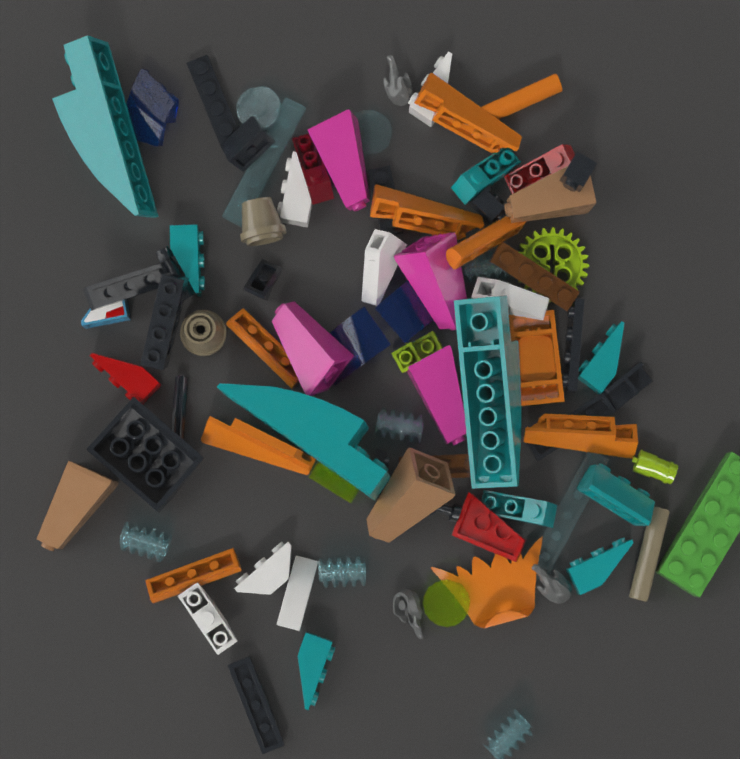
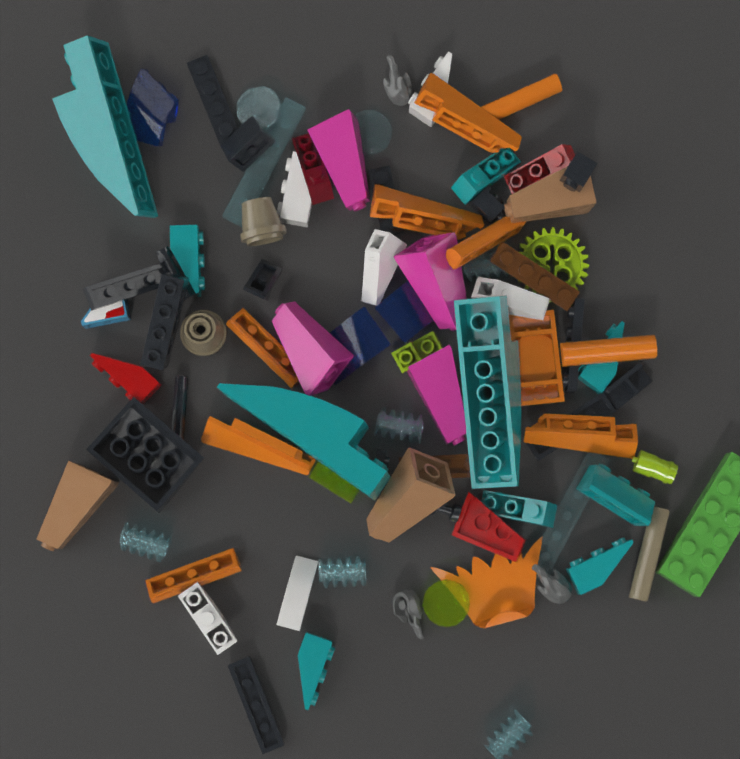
white slope [234,542,292,595] -> none
none -> orange brick [560,335,657,367]

